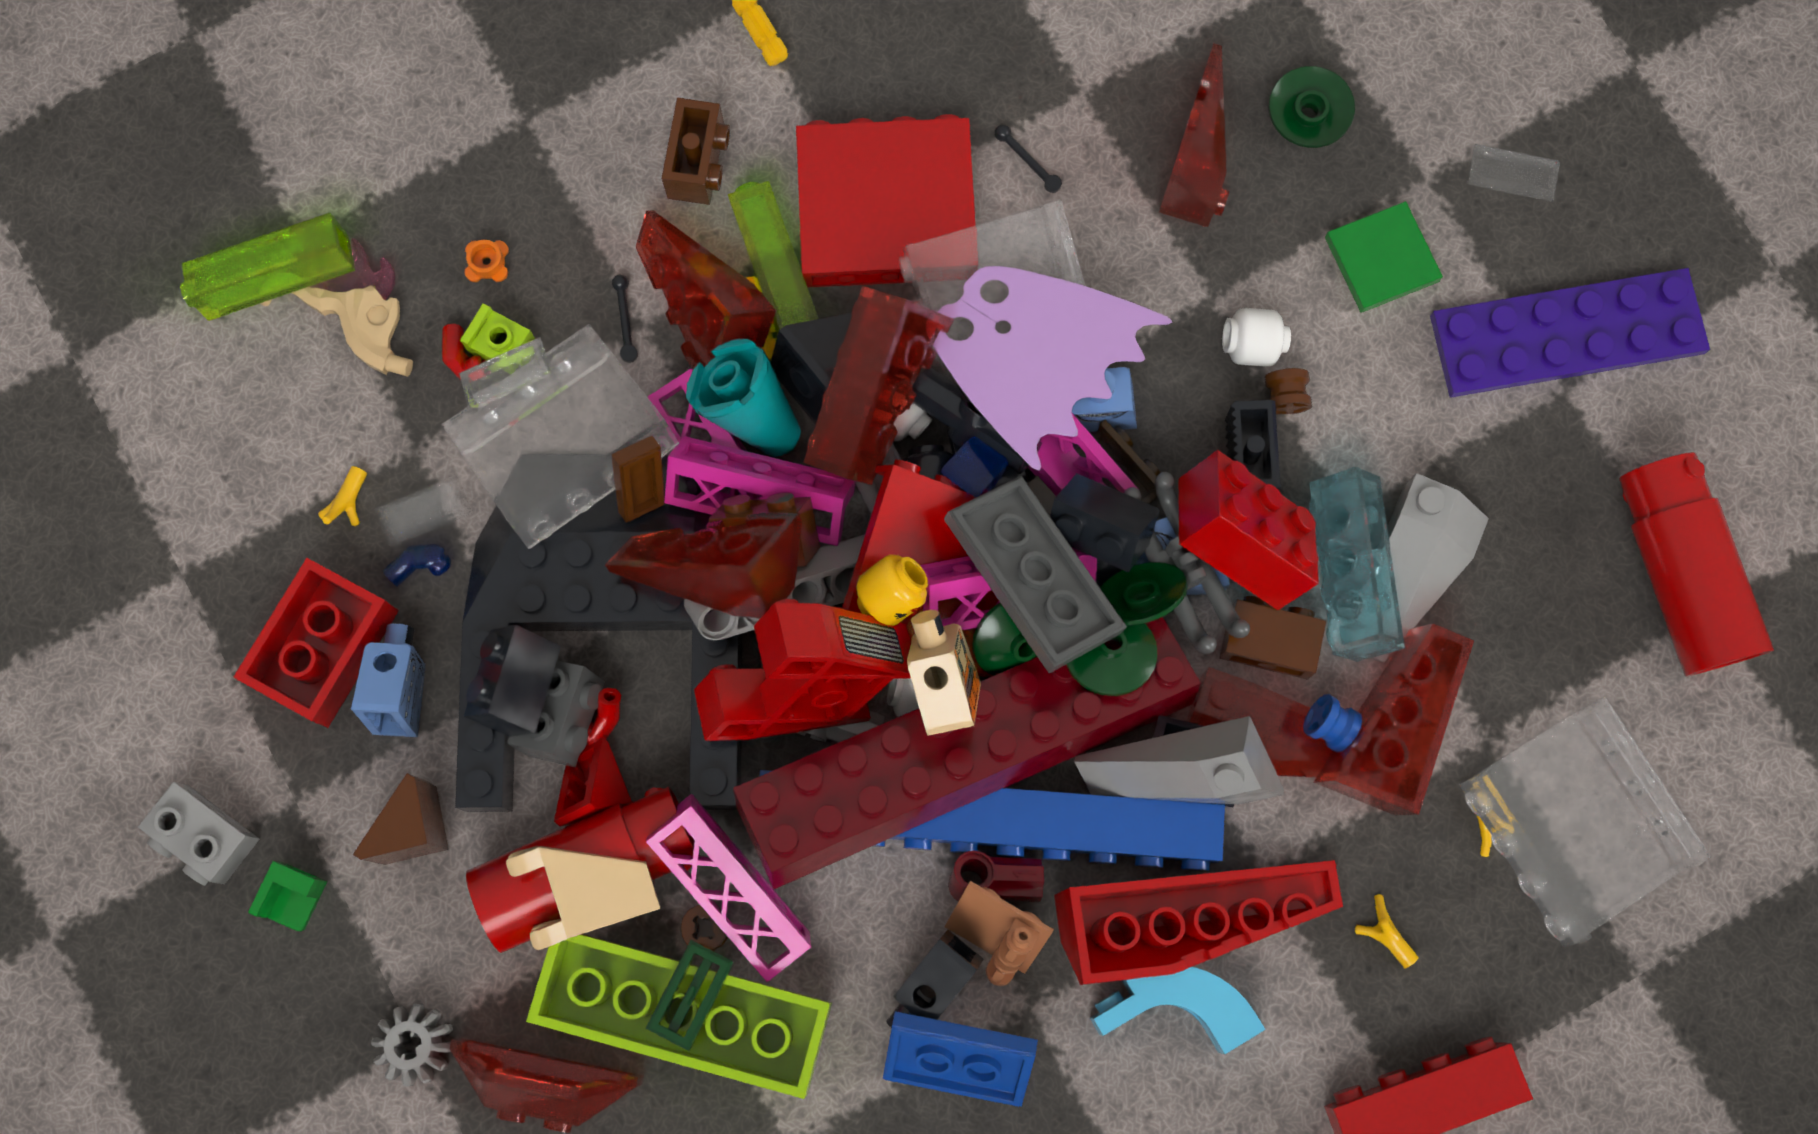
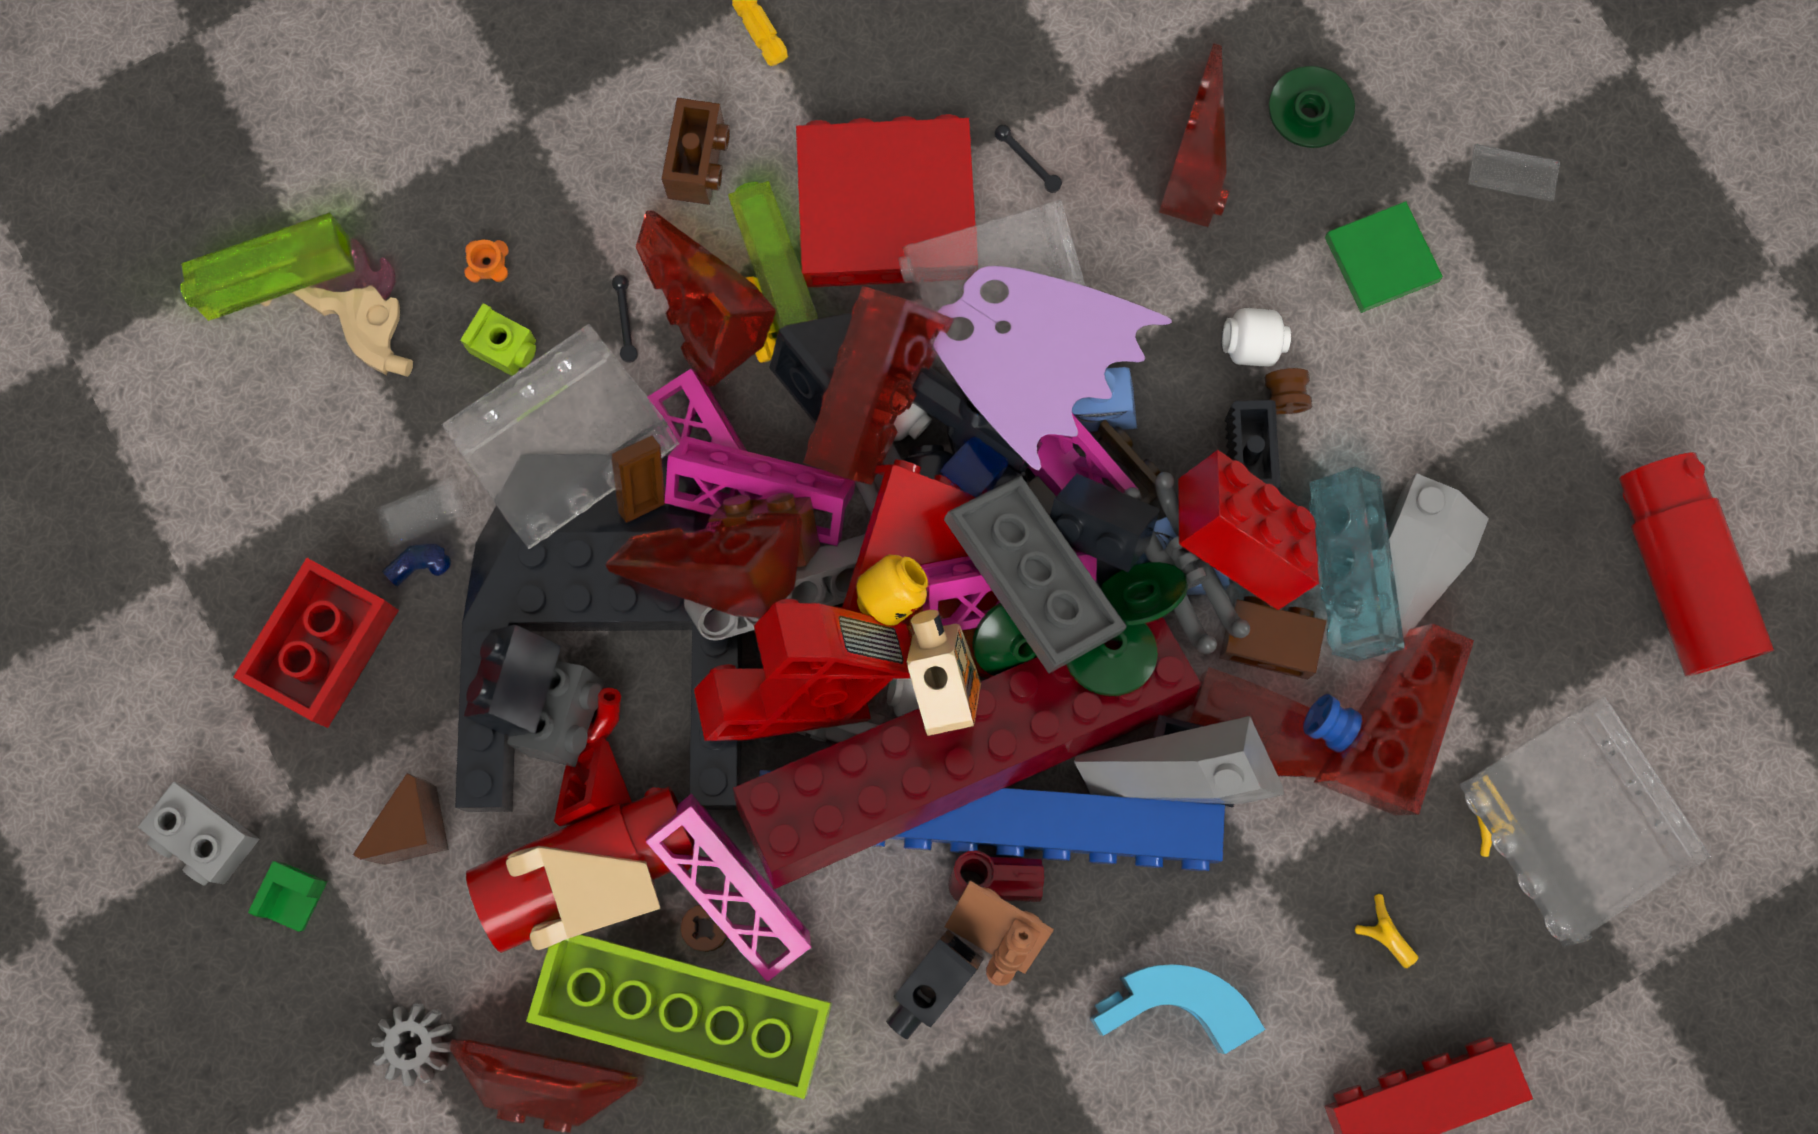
yellow bar [318,466,367,526] -> none
medium blue torso [351,624,425,737] -> none
red arm [442,324,488,384] -> none
clear tile [459,337,551,408] -> none
dark green tile [645,940,735,1051] -> none
teal cone [686,339,801,457] -> none
blue tile [883,1011,1038,1107] -> none
red wedge [1054,860,1343,985] -> none
dark purple plate [1430,268,1710,398] -> none

